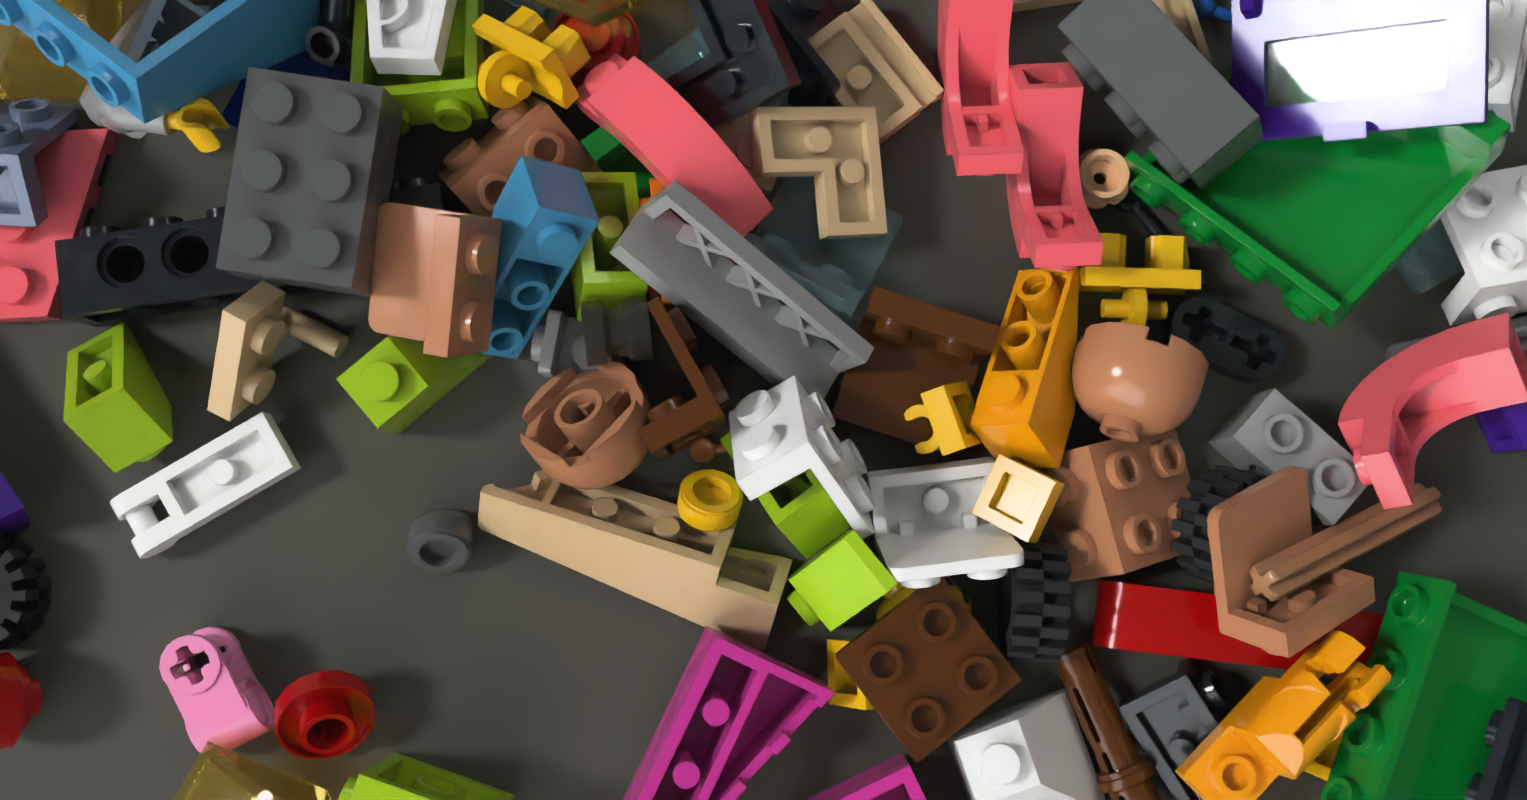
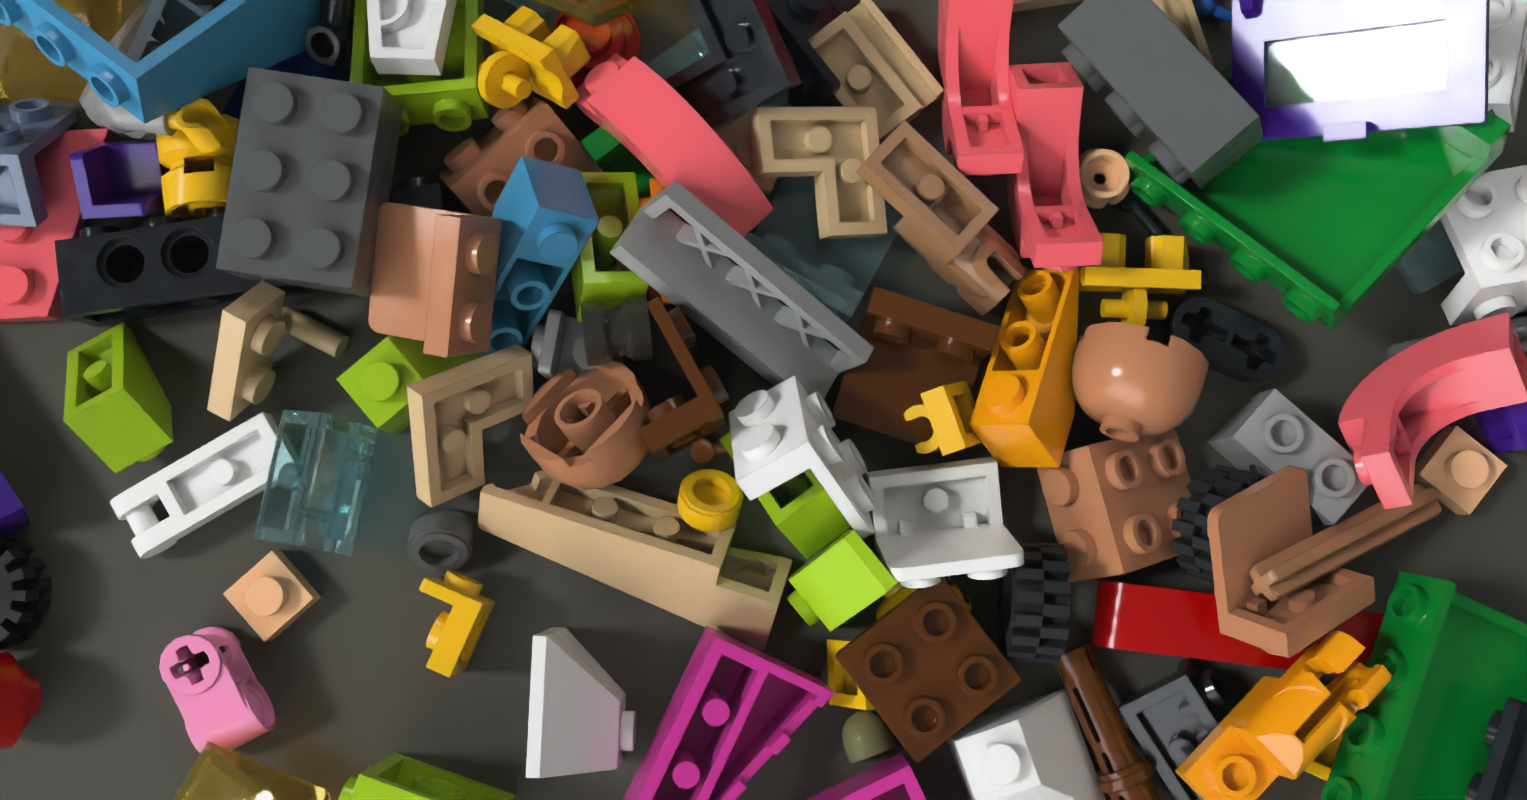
red plate [273,670,376,760] -> none
tile [972,454,1065,543] -> none
none -> dark purple panel [70,139,170,219]
none -> yellow wheel [155,113,239,221]
none -> light nougat plate [223,550,321,642]
none -> clear light blue brick [253,410,379,556]
none -> tan plate [407,345,533,508]
none -> yellow bracket [419,570,496,678]
none -> white slope [526,627,637,778]
none -> olive hinge [842,710,898,763]
none -> medium nougat plate [856,120,1027,316]
none -> light nougat plate [1414,425,1508,515]

